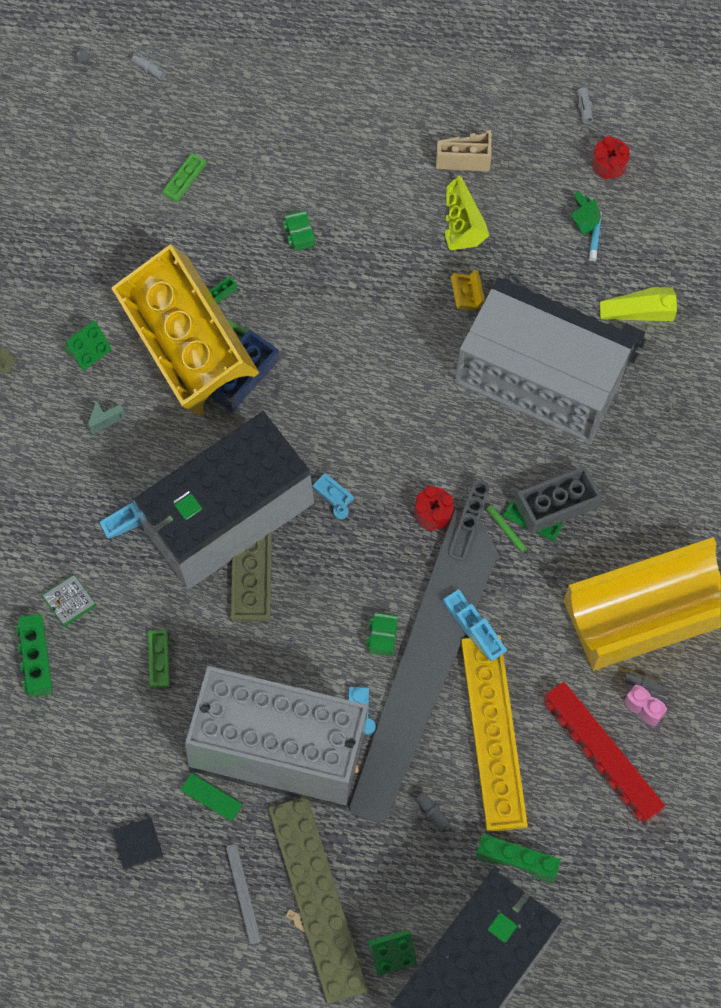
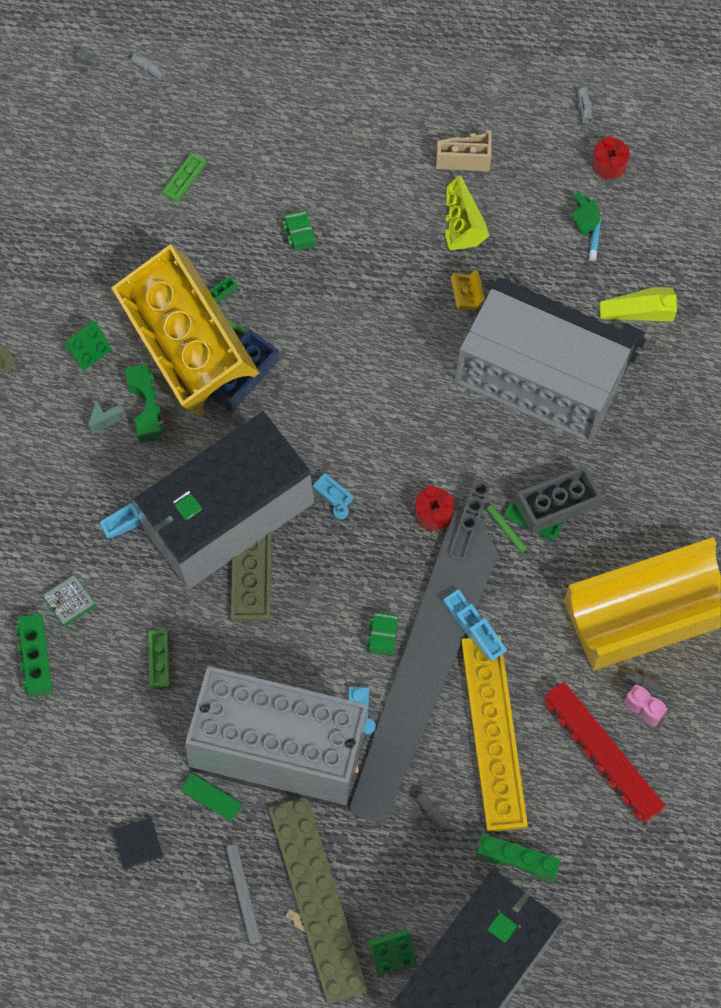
none -> green arch [125,364,164,443]

